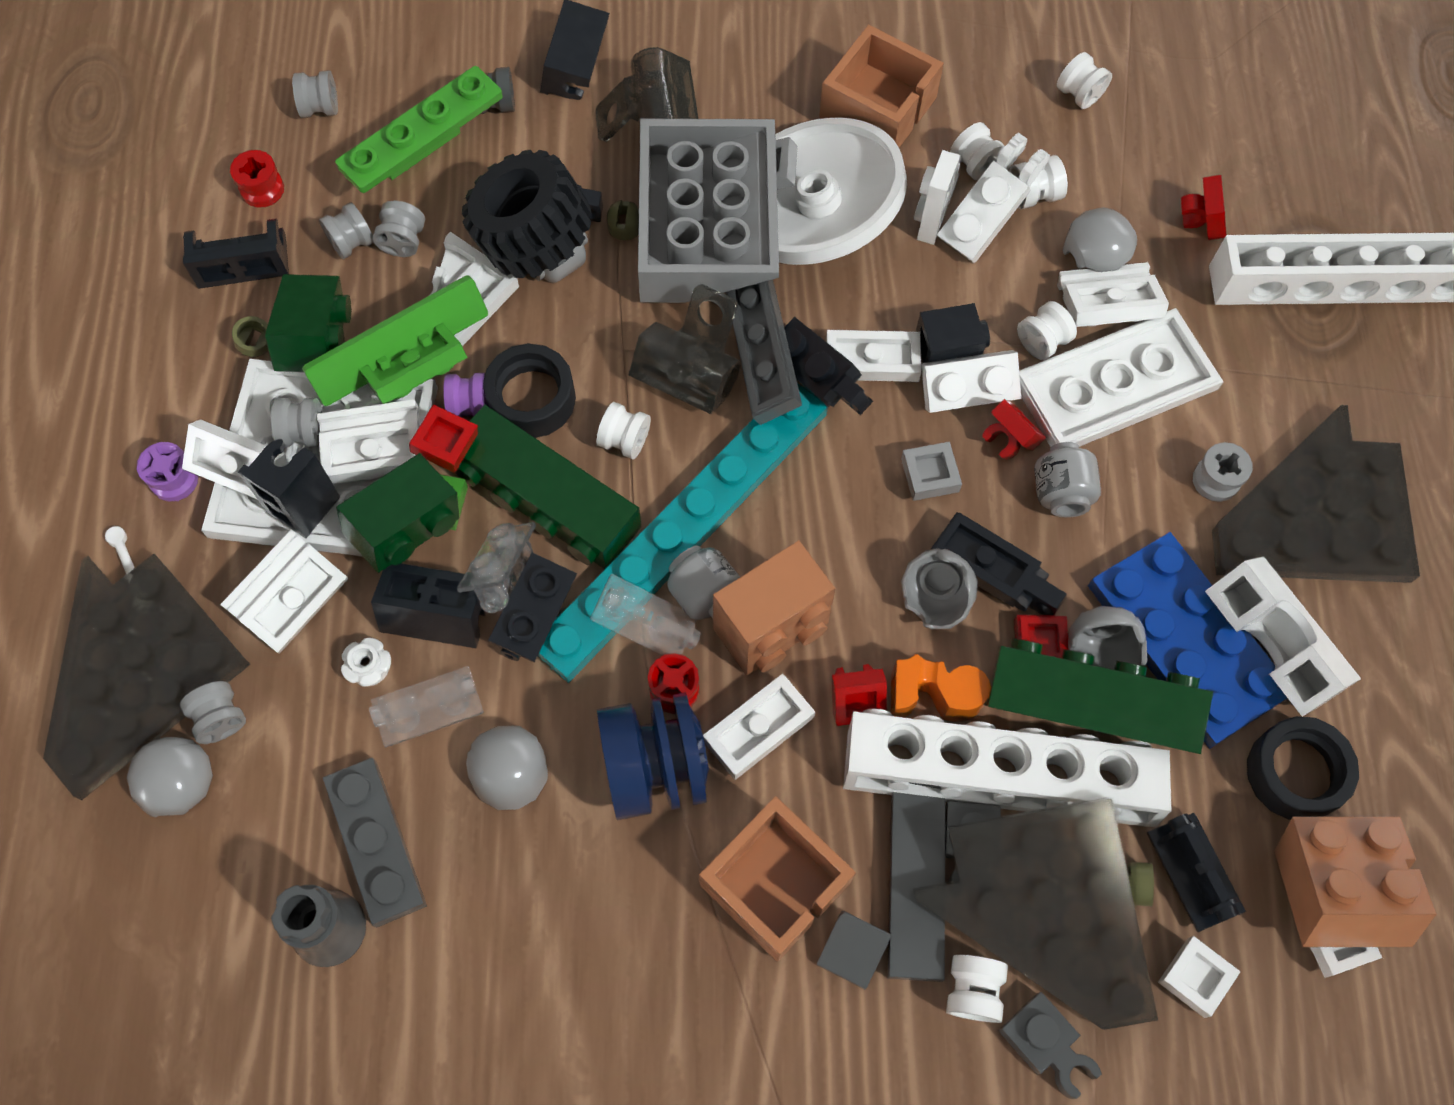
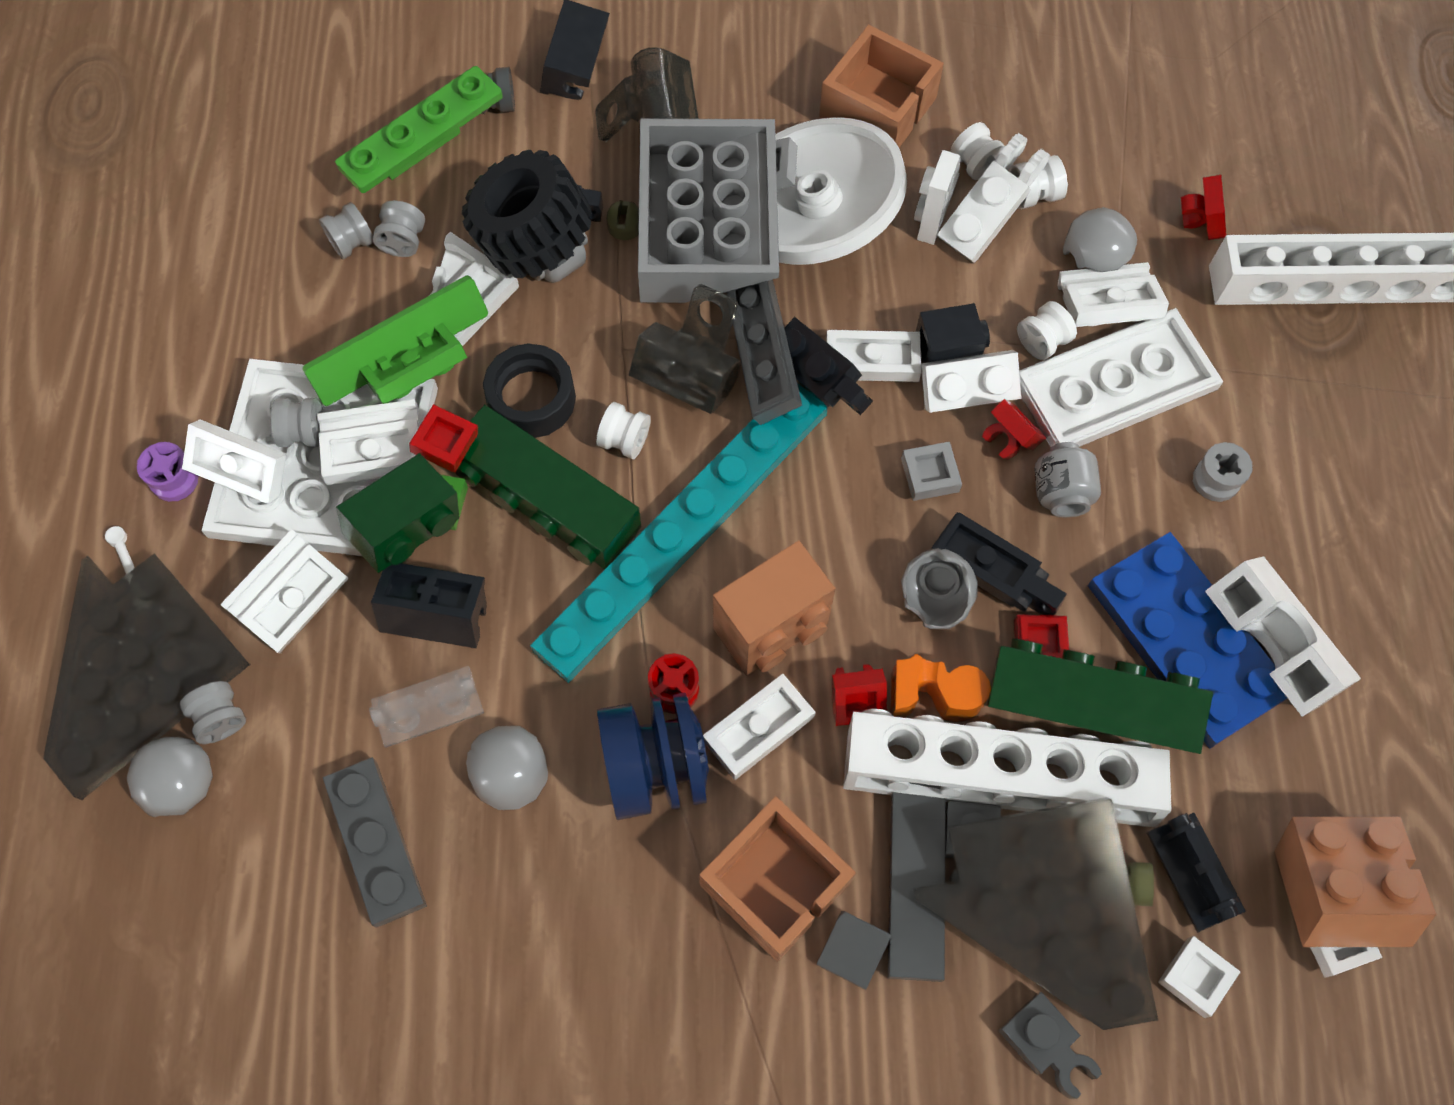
black hinge [183,218,289,289] -> none
red wheel [230,150,284,208] -> none
olive hinge [232,316,268,358] -> none
black hinge [238,439,340,538] -> none
dark green brick [265,274,352,372] -> none
dark grey plant [271,885,366,967] -> none
light grey wheel [292,70,338,118] -> none
white plate [341,638,391,687] -> none
medium lavender wheel [443,373,487,417] -> none
clear hinge [457,522,536,613] -> none
black hinge [488,552,577,662] -> none
clear hinge [590,574,701,656] -> none
light grey head [667,545,740,620] -> none
white wheel [946,955,1008,1023] -> none
white wheel [1057,52,1112,109] -> none
light grey hair [1068,606,1147,670] -> none
clear smoke wing [1212,405,1420,583] -> none
black tyre [1247,716,1359,820] -> none

